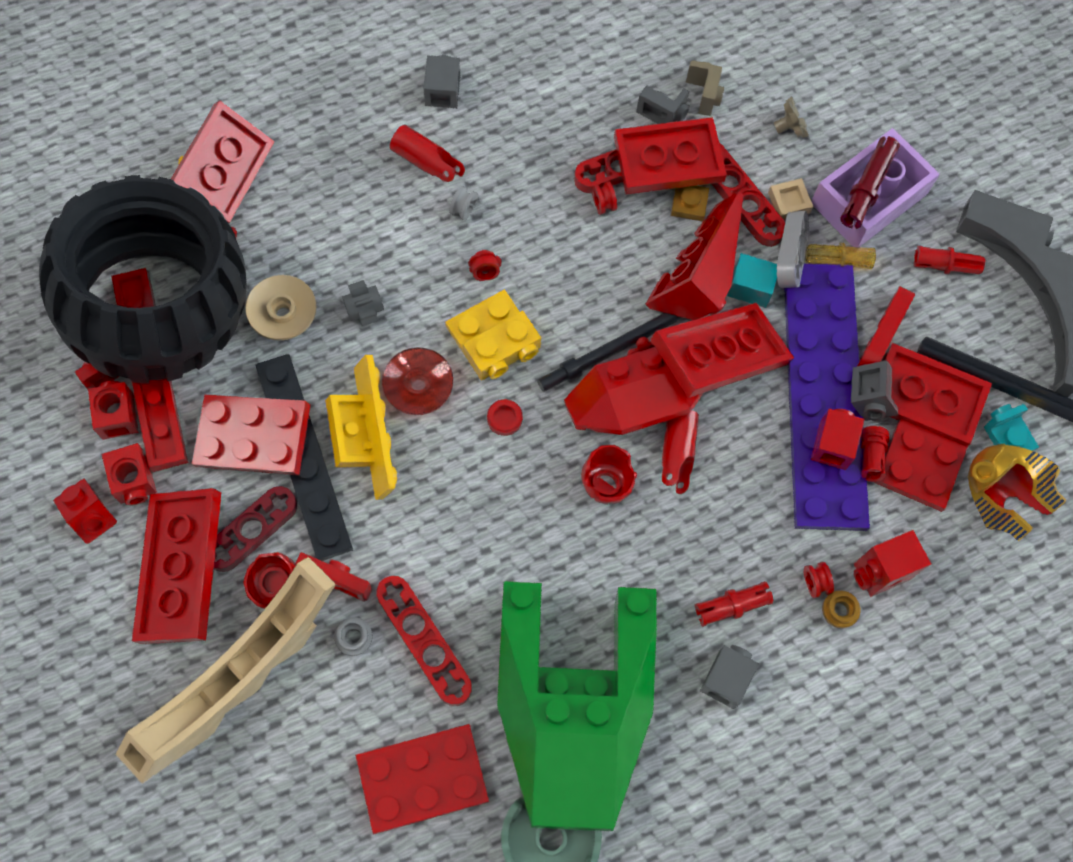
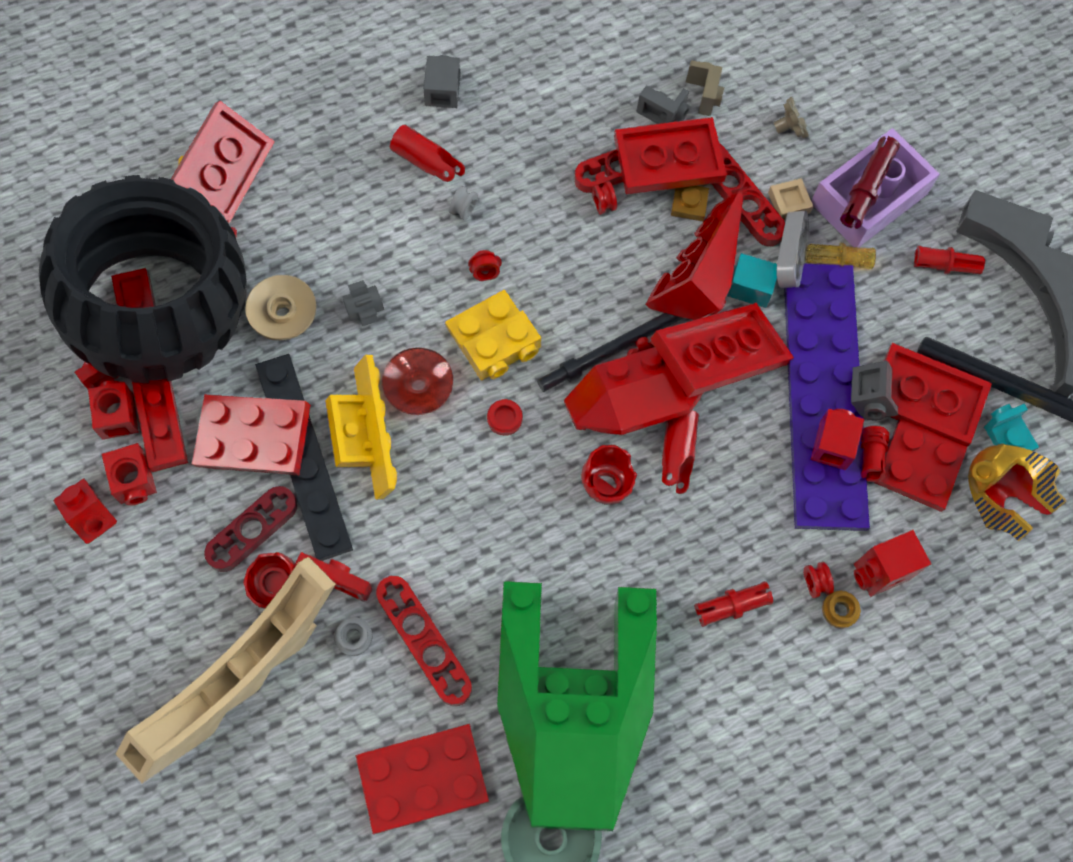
red plate [132,488,222,644] -> none
dark grey brick [700,645,759,709] -> none
red beam [857,286,915,366] -> none

